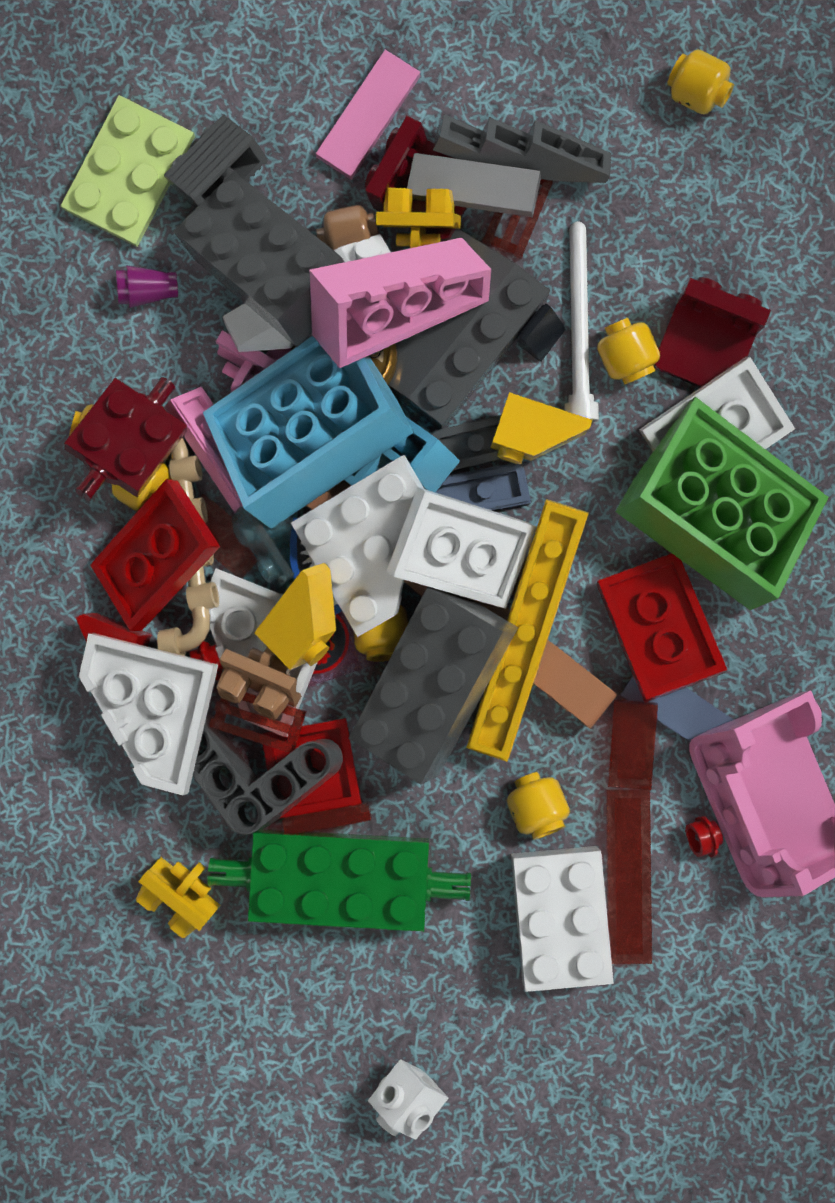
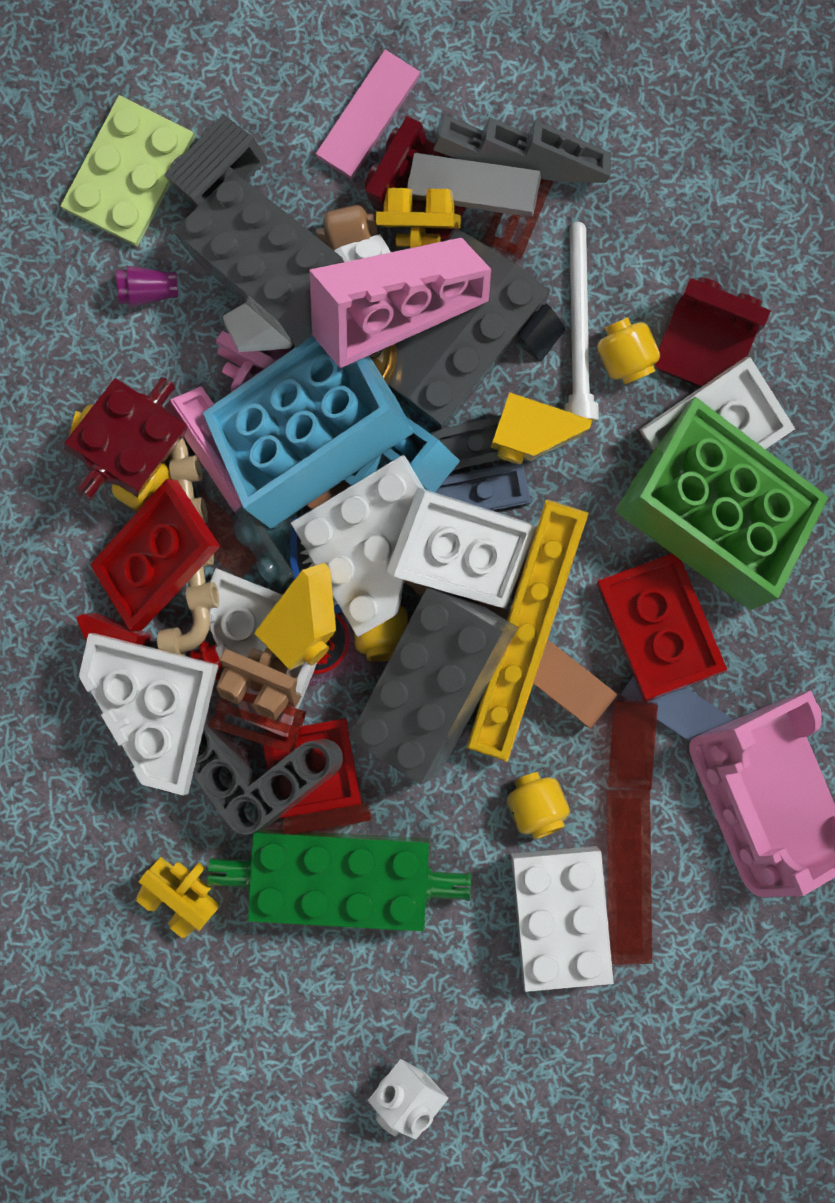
yellow head [667,49,734,115] -> none
red plate [685,816,723,857] -> none

